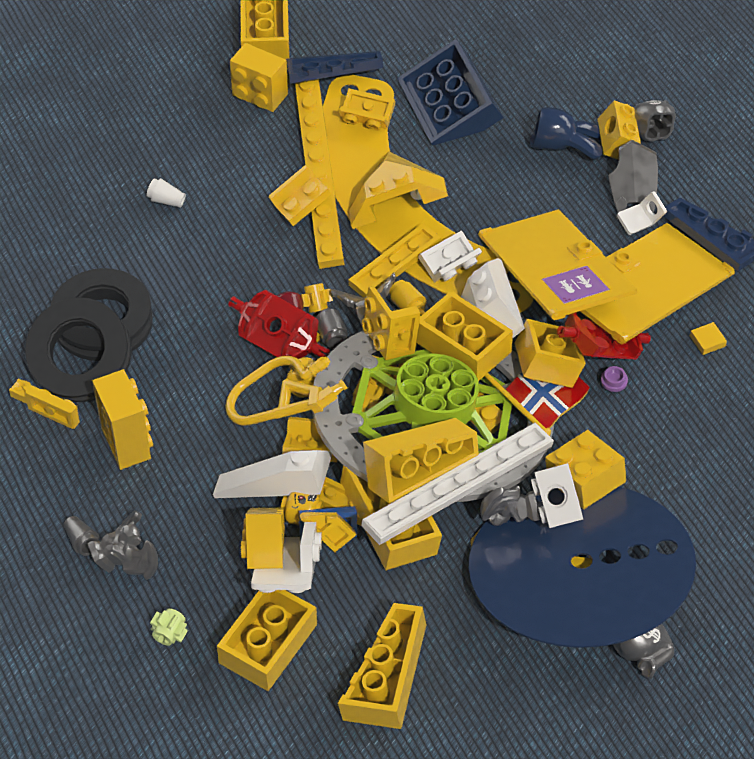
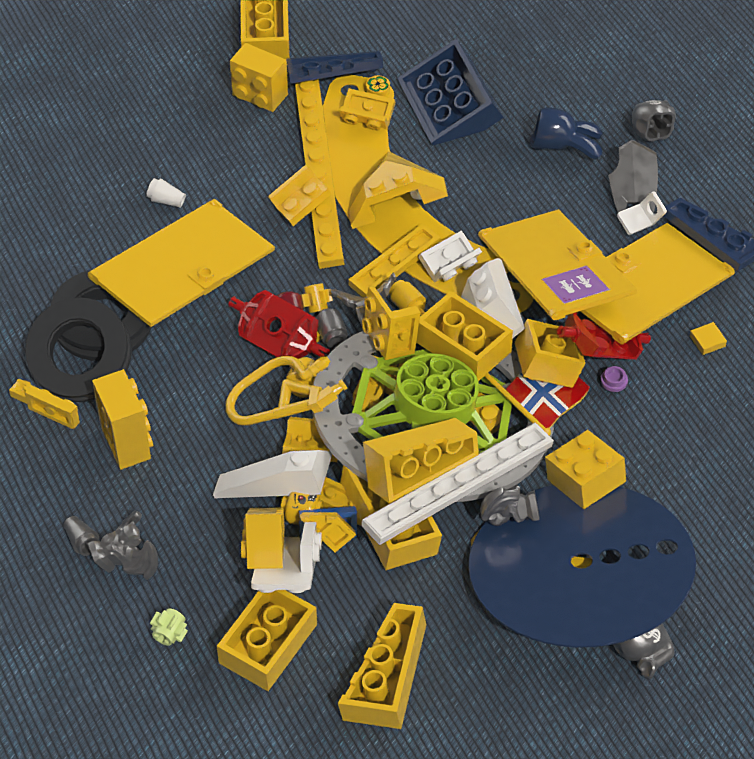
white brick [531,463,583,528] -> none
yellow brick [598,100,641,160] -> none
none -> yellow door [88,199,275,327]
none -> yellow tile [366,75,390,97]

